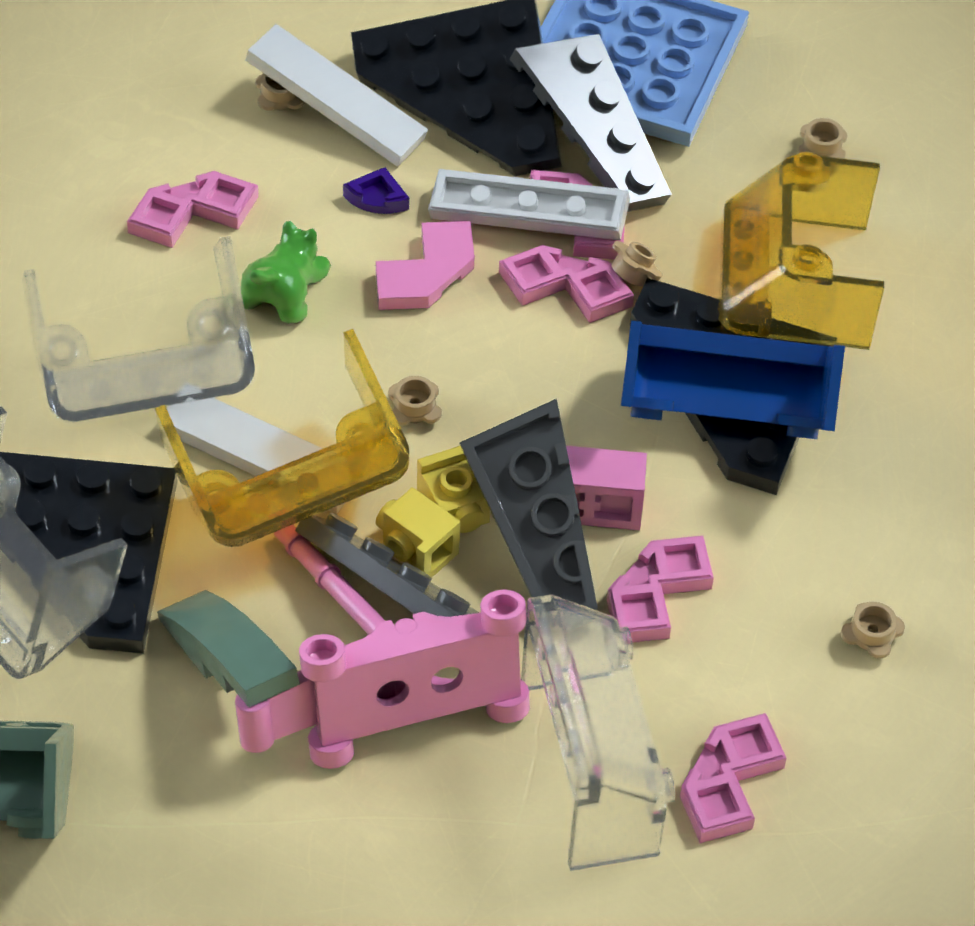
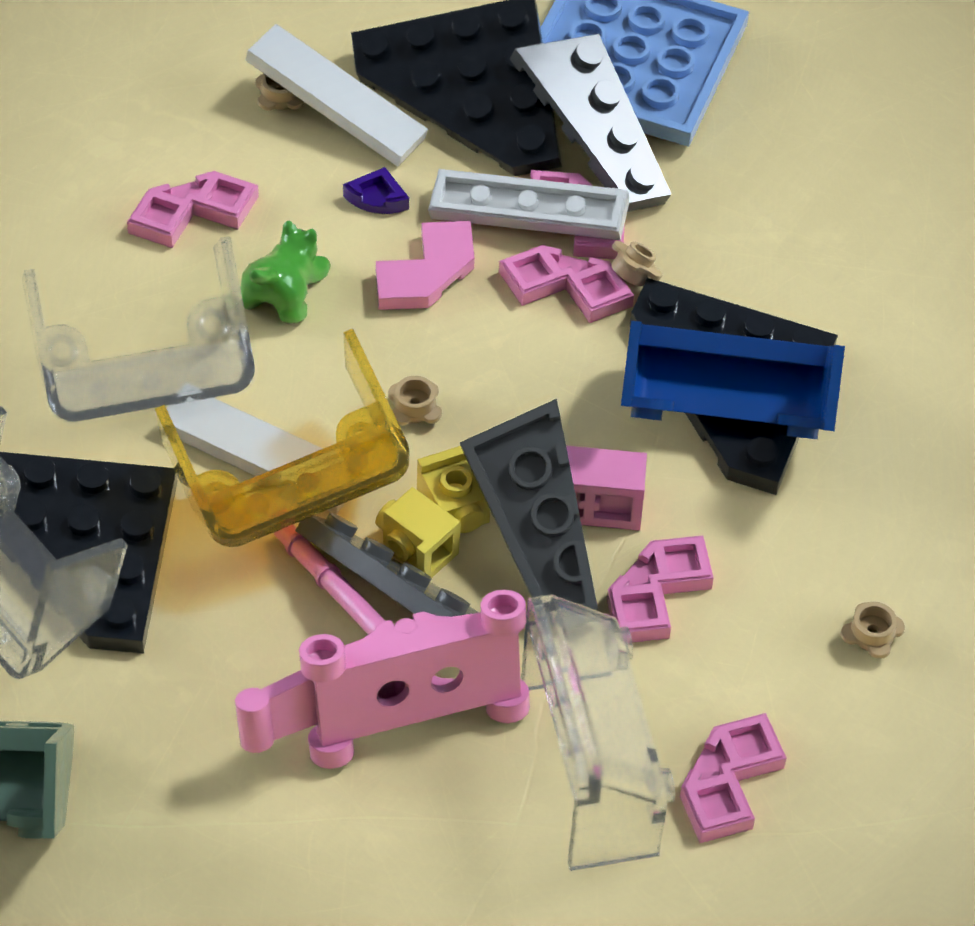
sand green slope [157,590,300,708] -> none
clear yellow windscreen [719,152,884,350] -> none
tan plate [798,118,847,164] -> none

